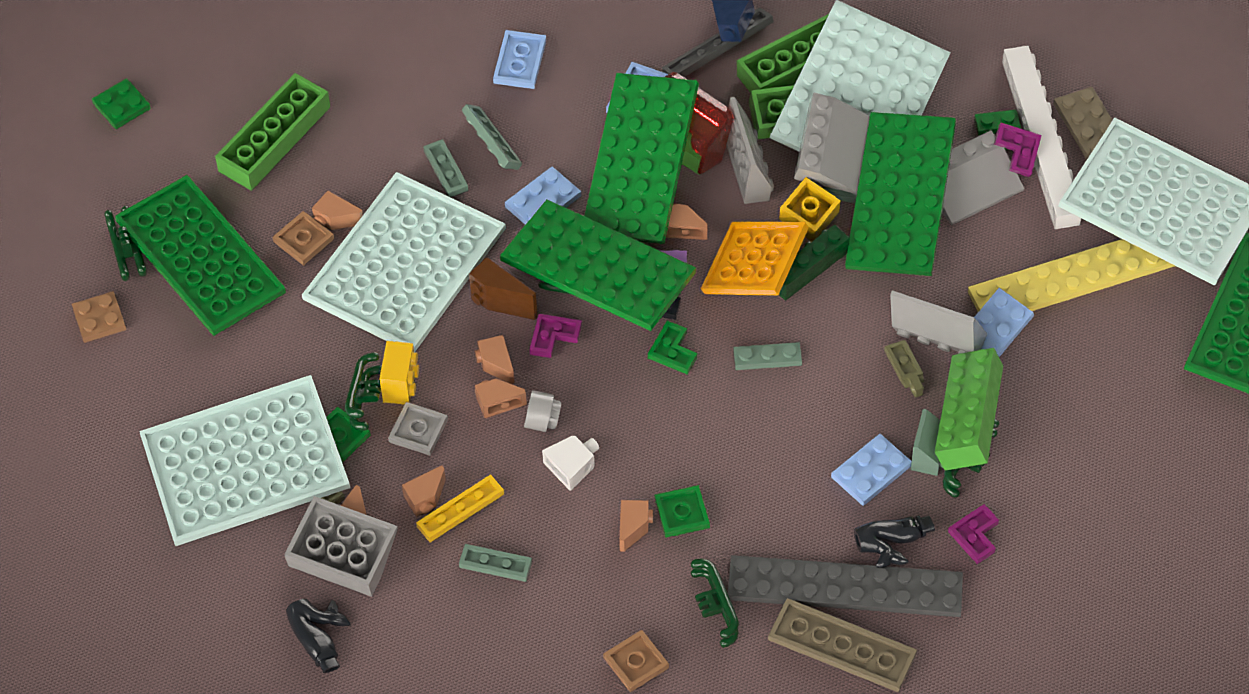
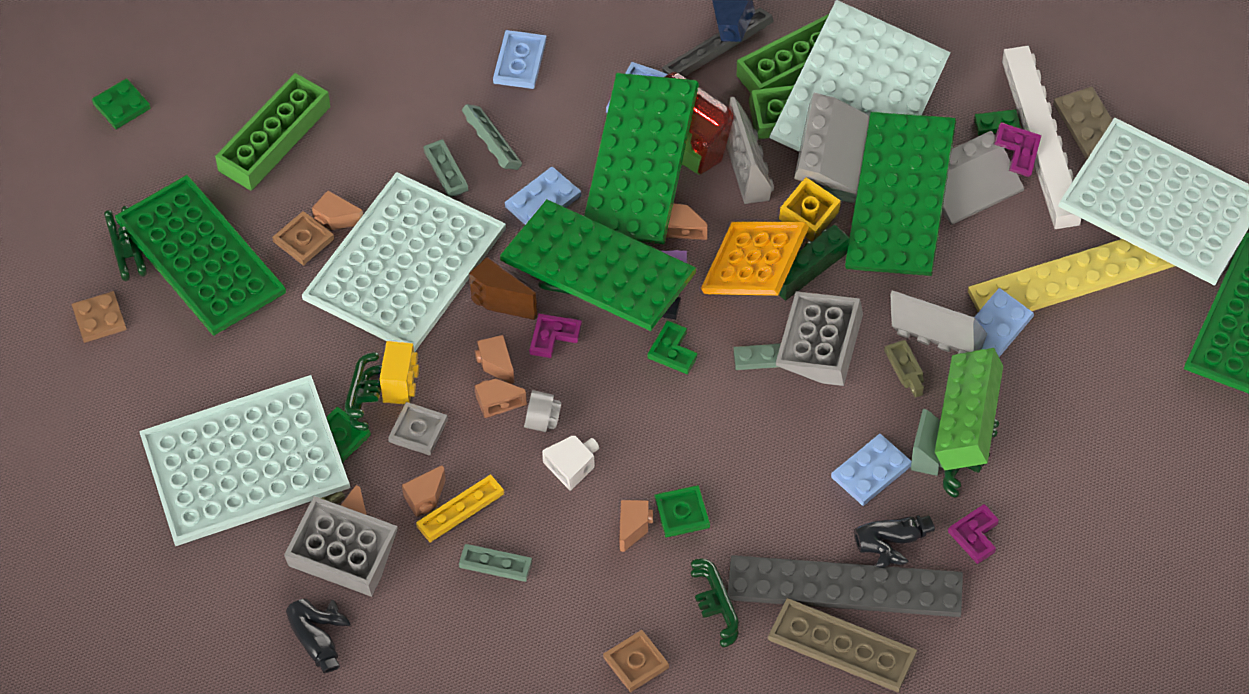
none -> light grey slope [776,292,863,386]

